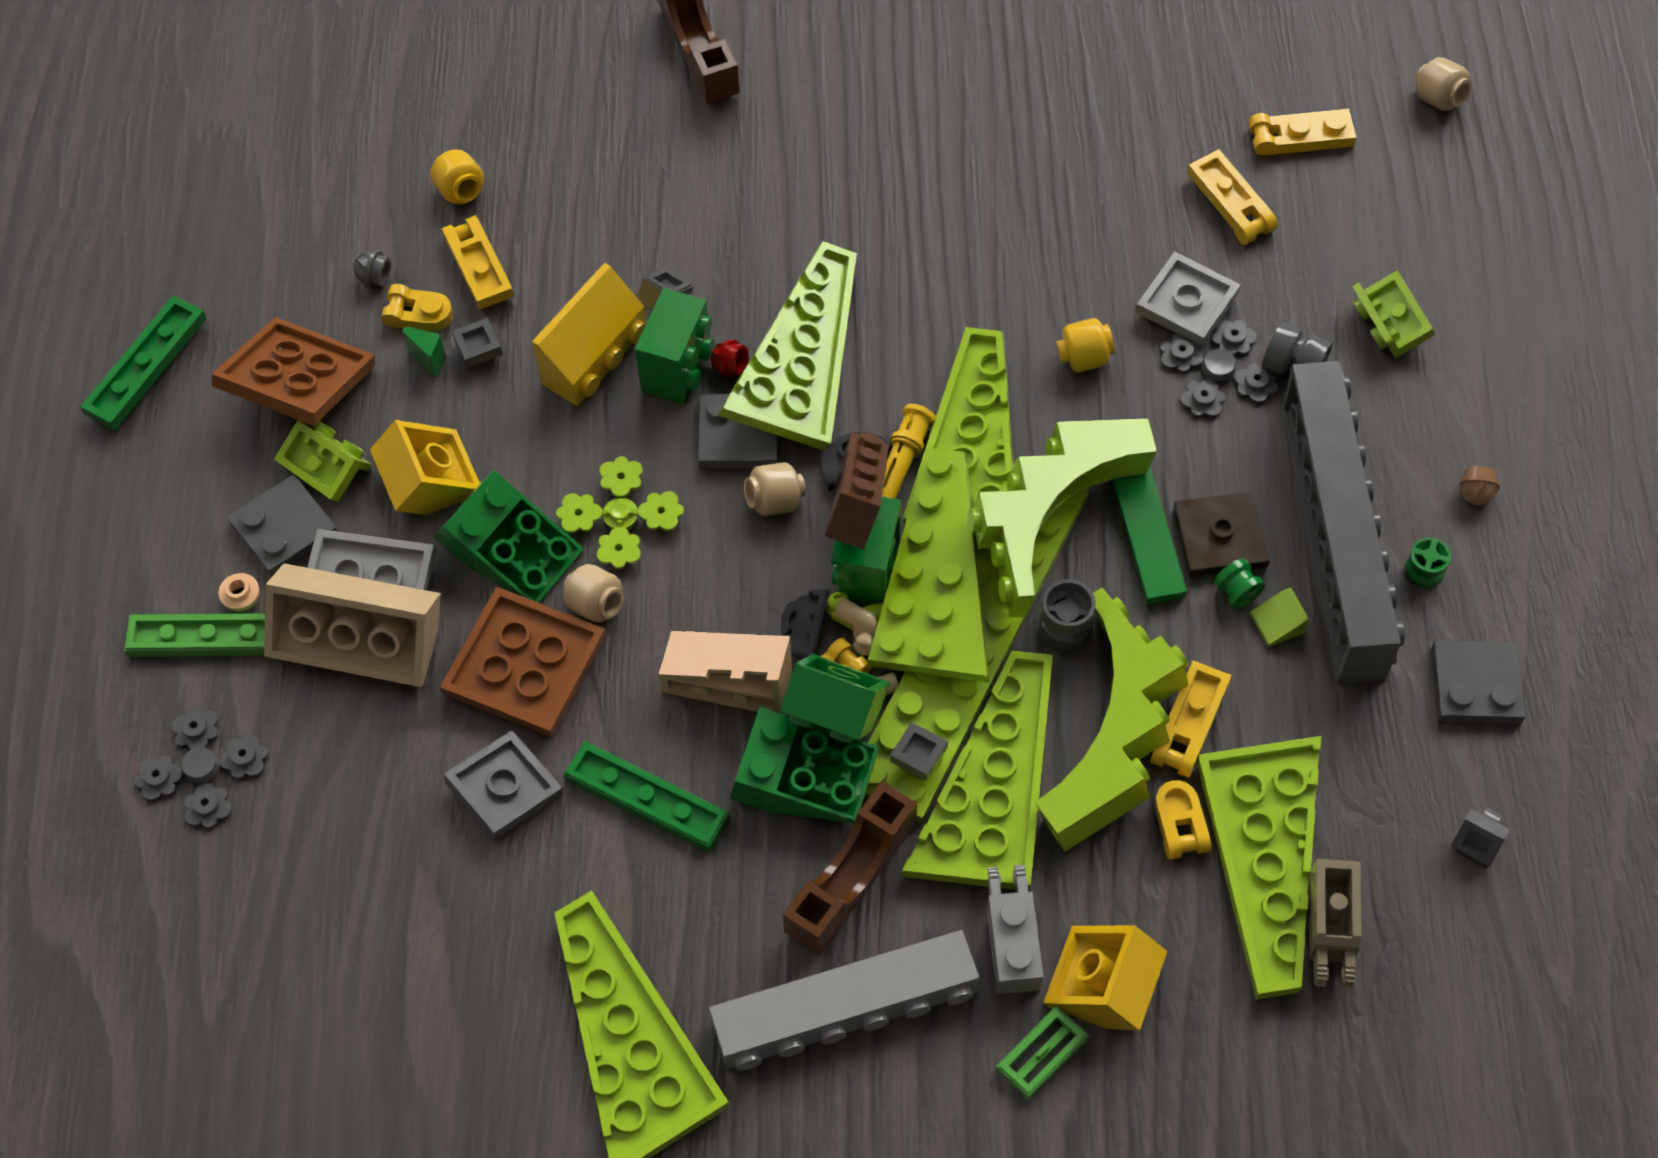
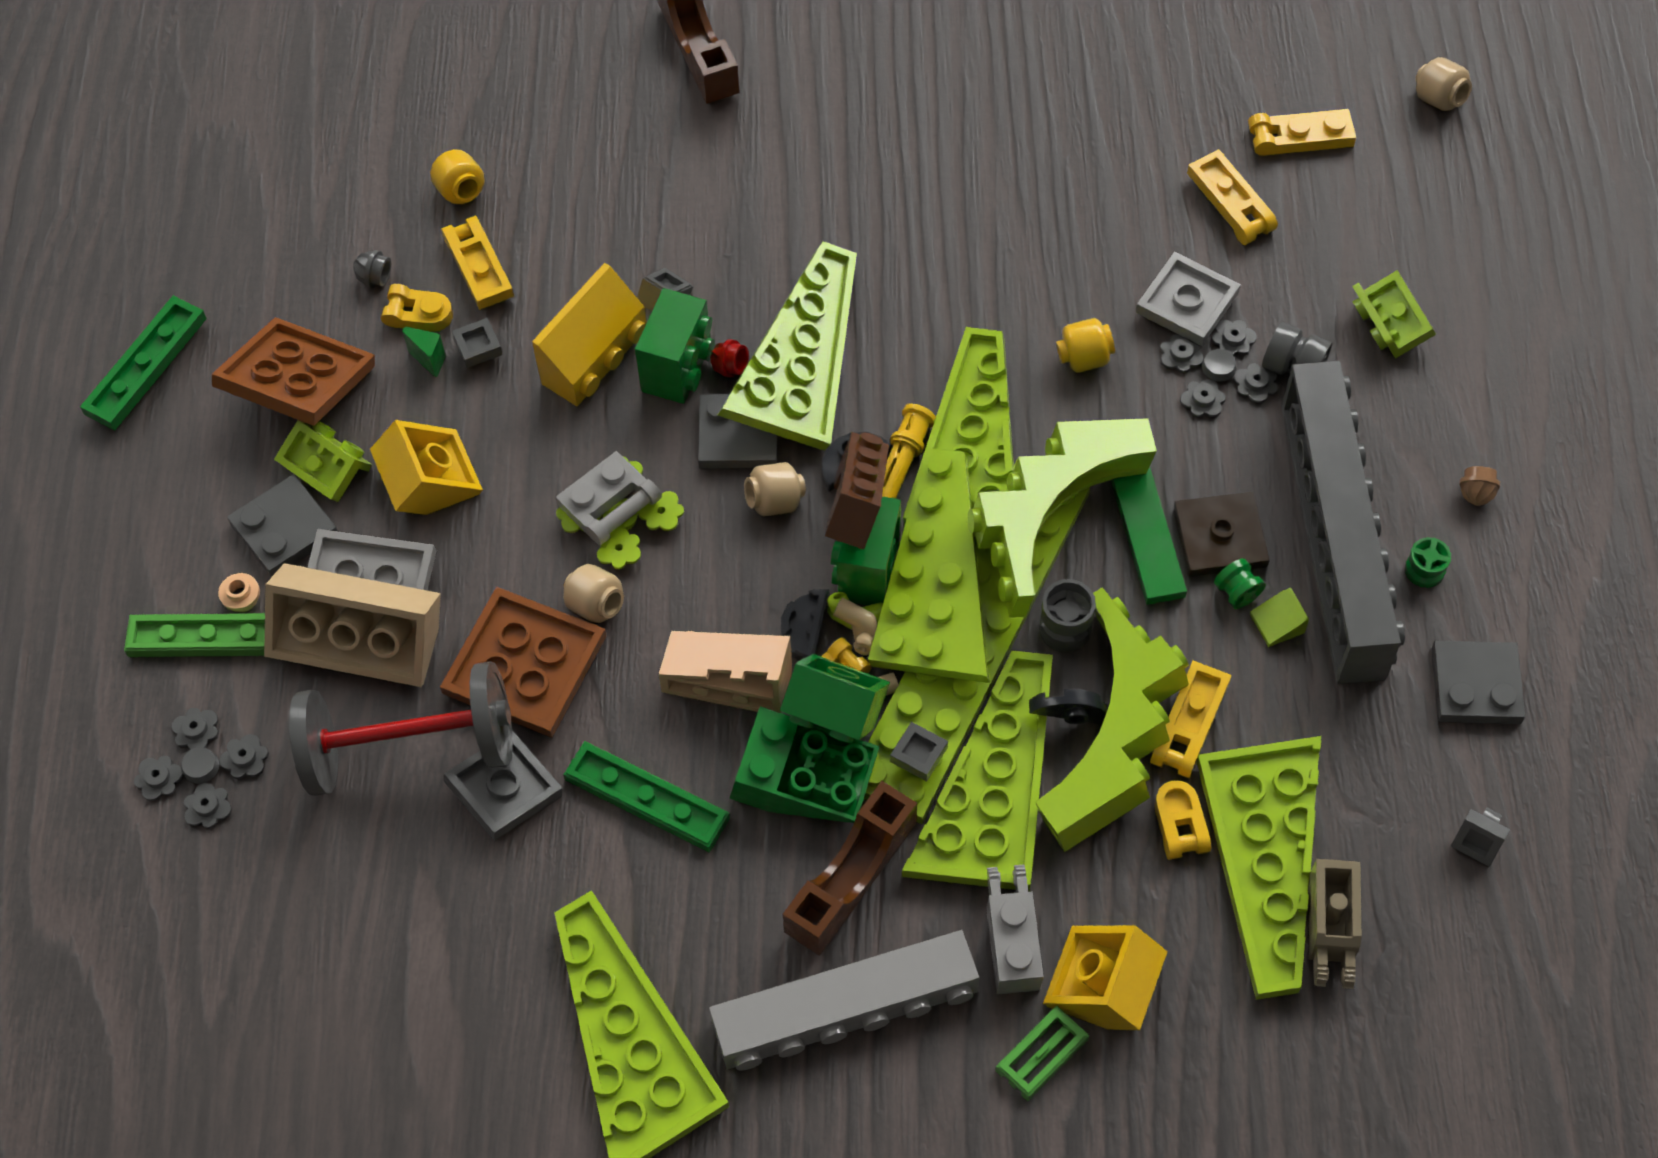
green slope [433,470,584,603] -> none
none -> dark grey piece [289,661,513,796]
none -> light grey plate [555,451,662,545]
none -> black plate [1029,689,1108,725]

